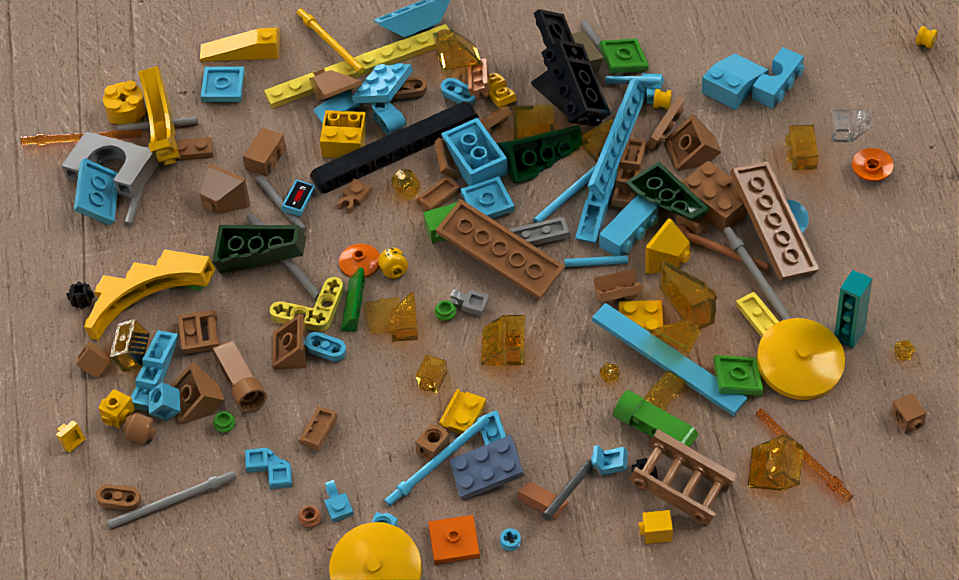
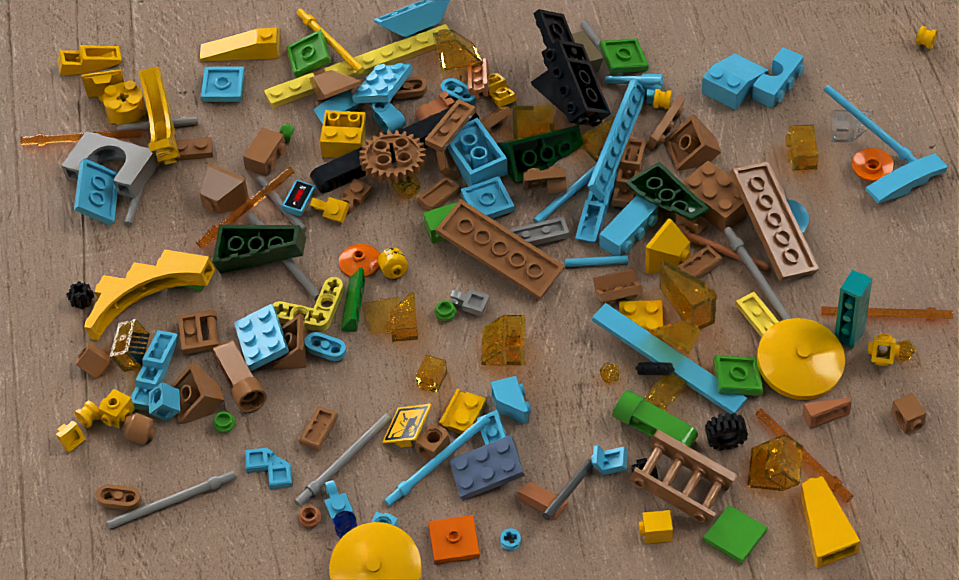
none -> yellow slope [57,45,122,75]
none -> yellow wheel [74,400,101,428]
none -> yellow piece [81,69,125,103]
none -> clear orange bar [196,167,295,248]
none -> medium azure plate [234,304,289,371]
none -> bright green plate [279,122,294,142]
none -> bright green tile [286,29,332,78]
none -> light grey bar [294,413,392,507]
none -> yellow plate [310,197,350,224]
none -> clear blue wheel [334,511,357,538]
none -> medium nougat gear [359,130,426,184]
none -> piece [382,404,432,448]
none -> nougat leg [415,91,455,121]
none -> medium nougat plate [425,99,476,153]
none -> medium azure slope [490,376,531,424]
none -> medium nougat plate [523,166,567,194]
none -> black axle [635,362,675,376]
none -> medium nougat plate [676,245,723,284]
none -> bright green tile [703,505,768,564]
none -> black tyre [705,413,748,450]
none -> yellow slope [800,476,860,569]
none -> nougat slope [803,398,851,428]
none -> clear orange bar [821,306,953,321]
none -> medium azure bar [823,85,918,163]
none -> medium azure slope [865,153,948,203]
none -> yellow brick [867,333,900,366]

